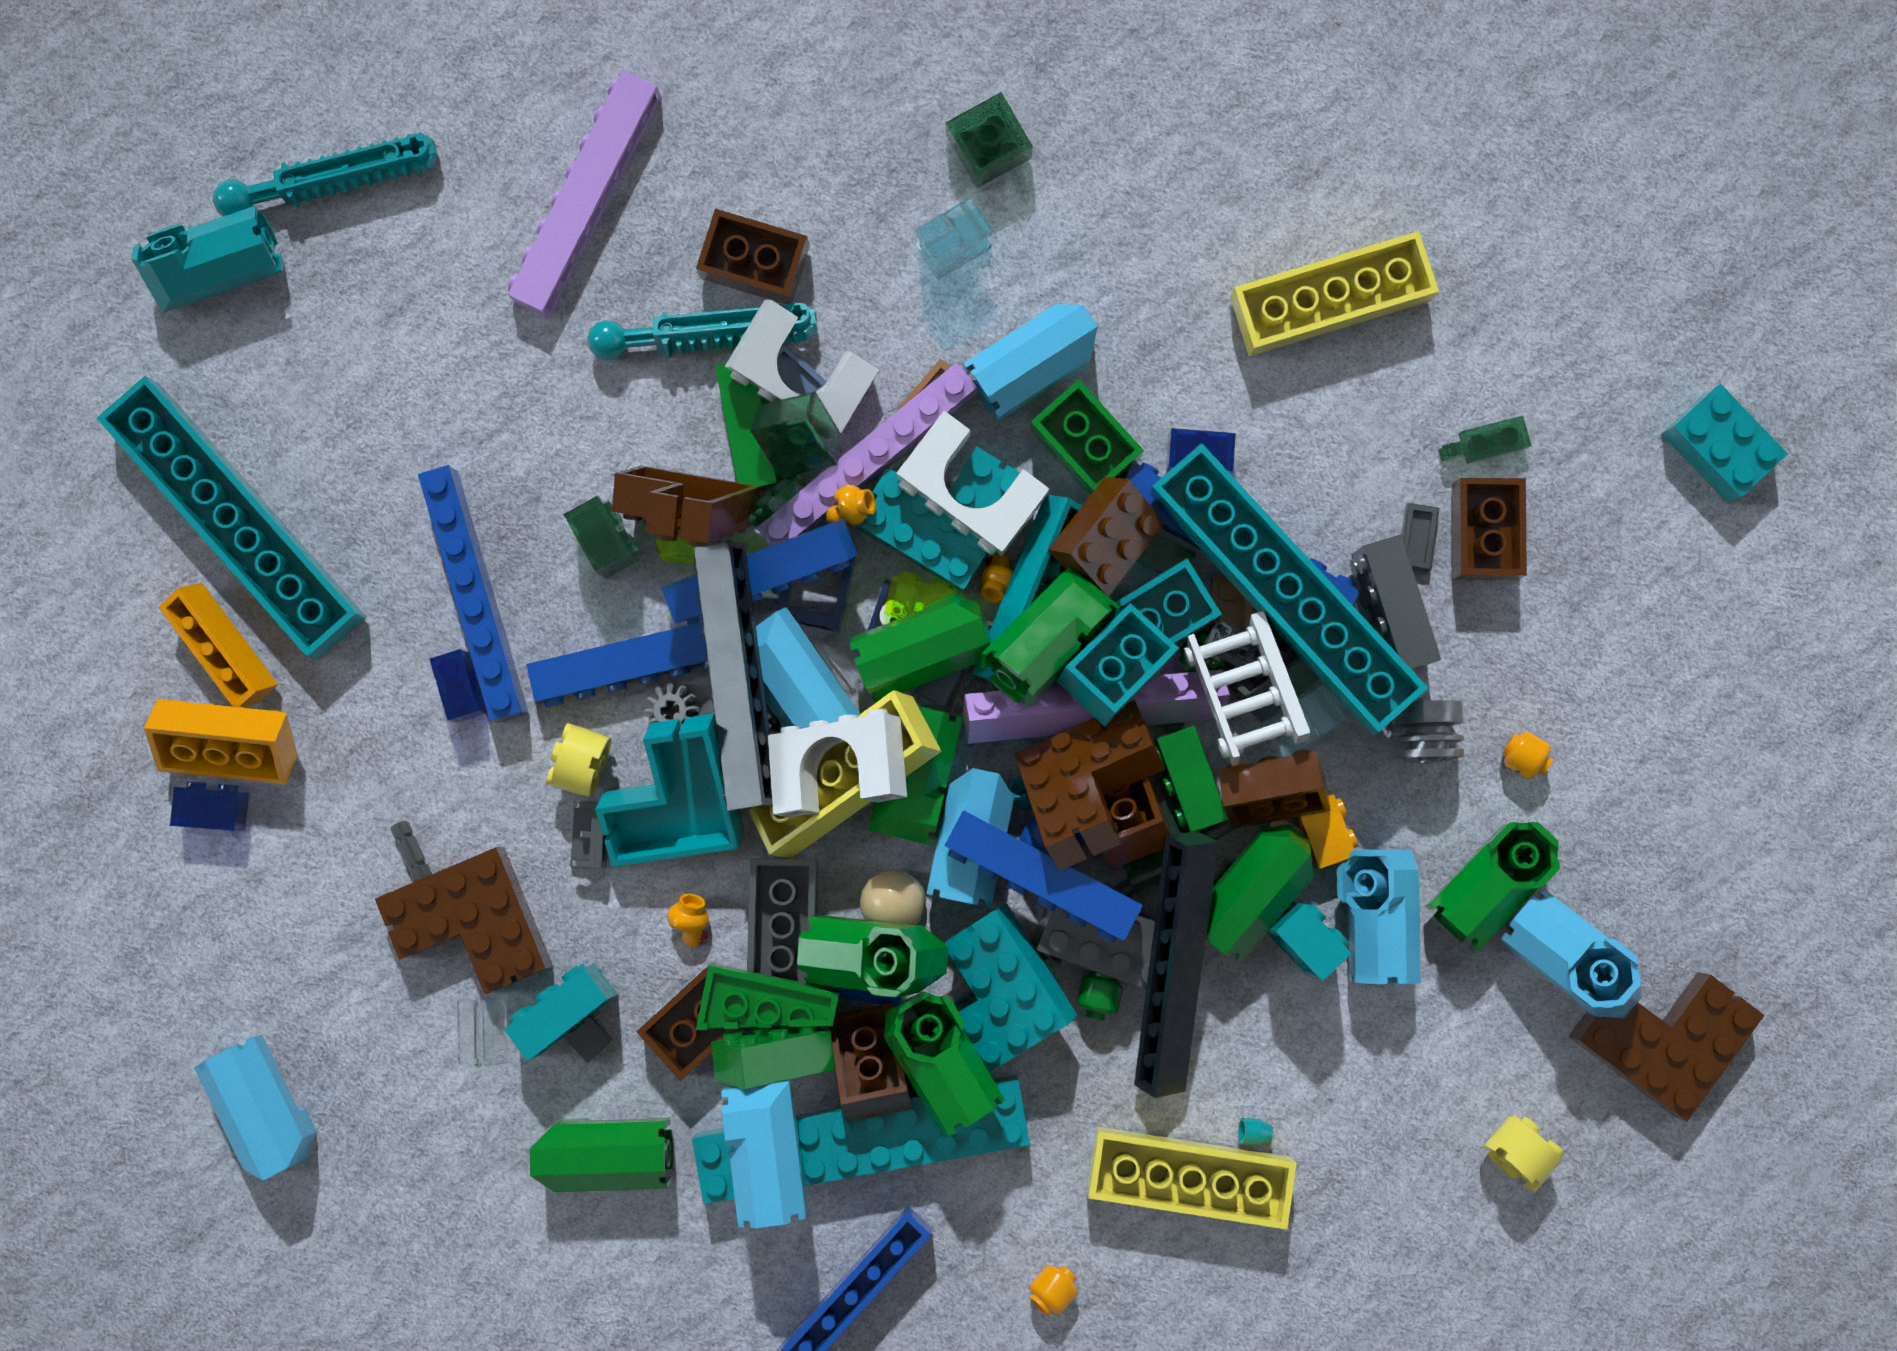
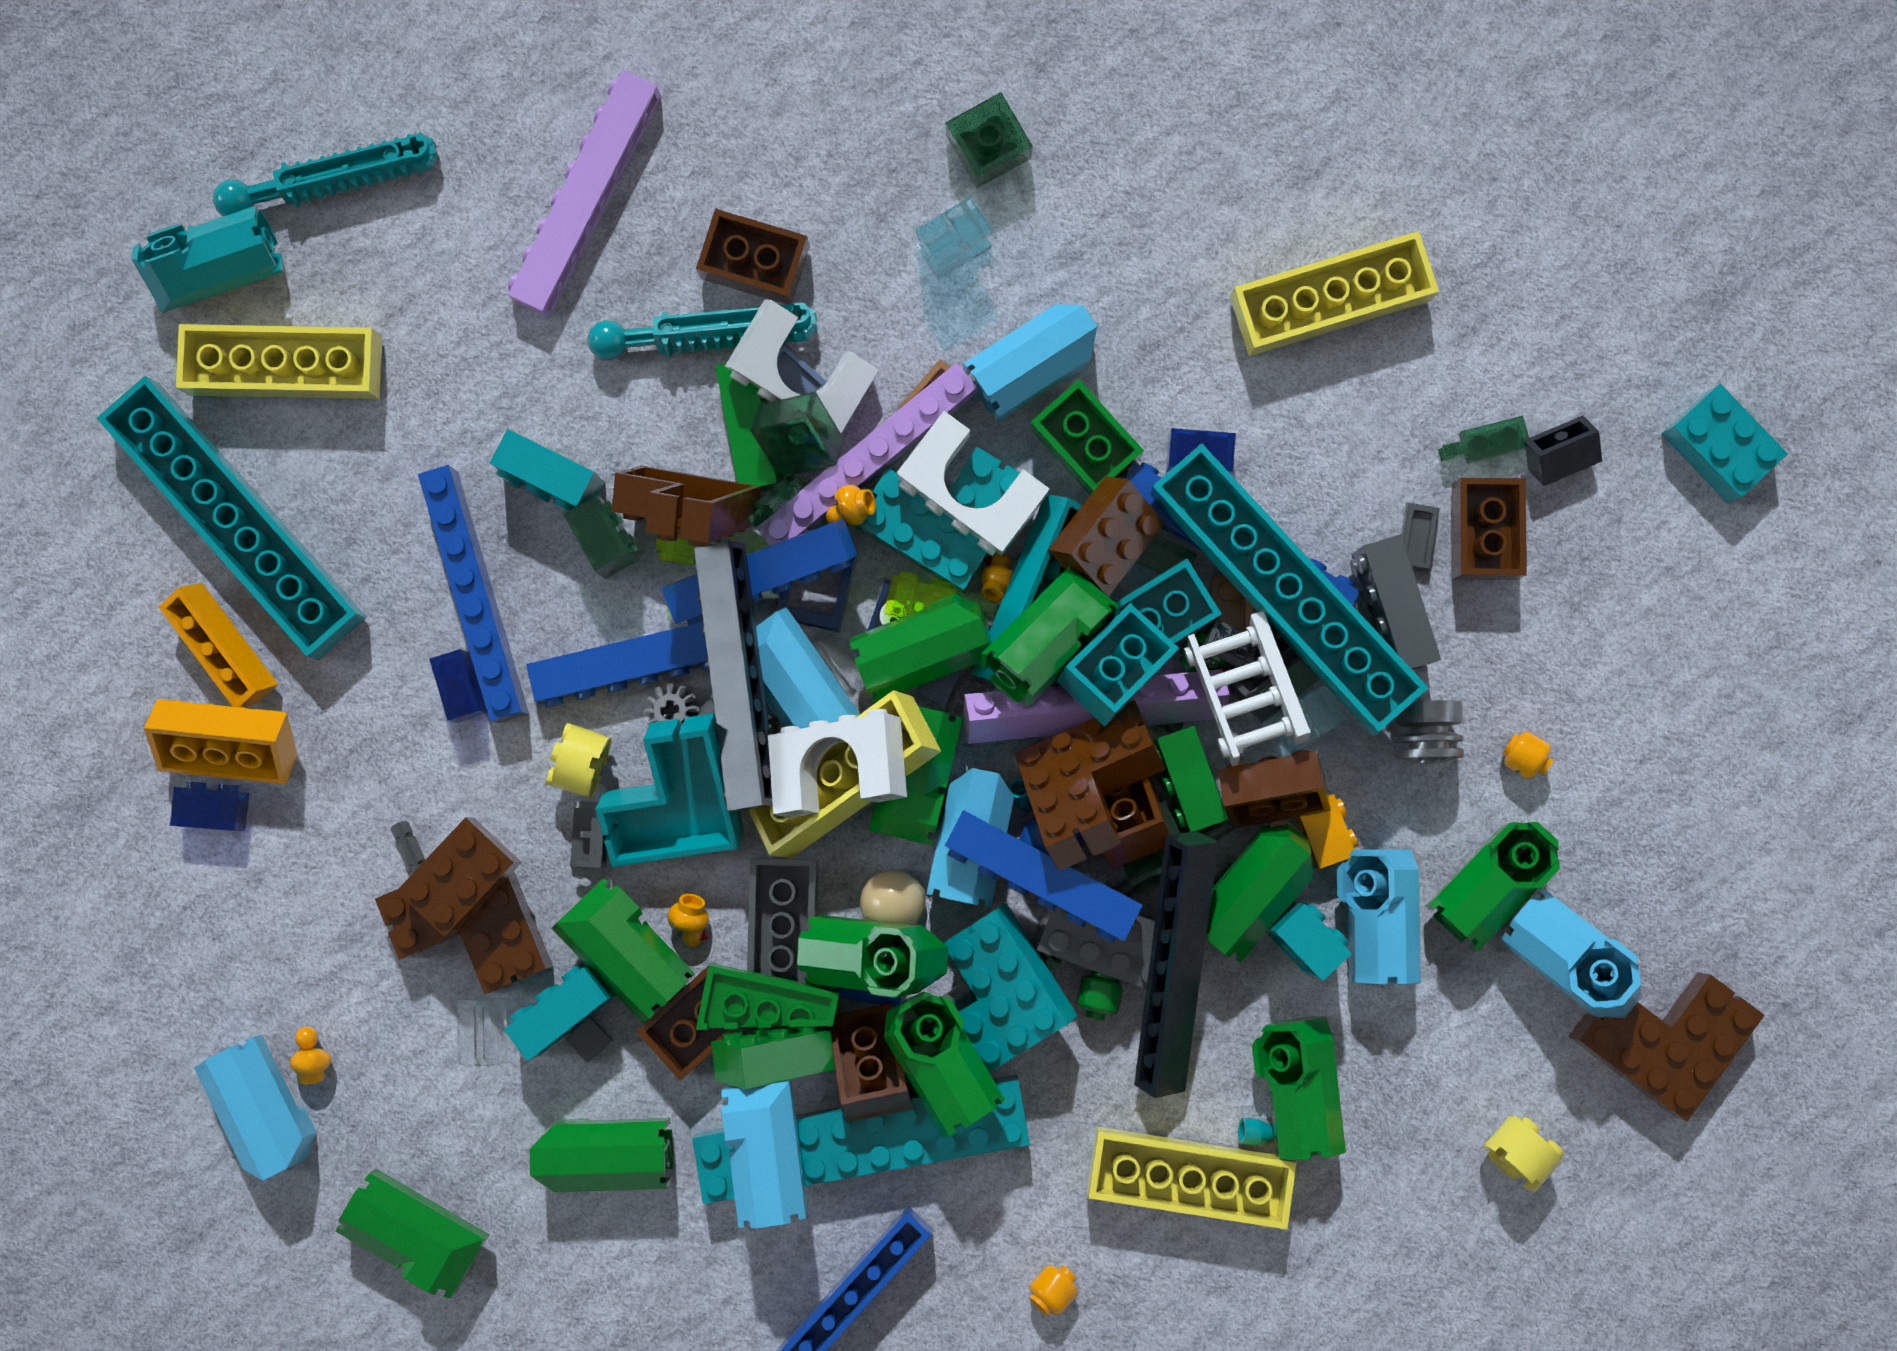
none -> light yellow brick [176,324,382,399]
none -> light orange animal [290,1026,331,1084]
none -> green brick [335,1169,490,1298]
none -> reddish brown brick [396,817,522,937]
none -> teal brick [490,429,605,517]
none -> green brick [551,879,695,1023]
none -> green brick [1252,1016,1346,1160]
none -> black brick [1524,415,1603,486]

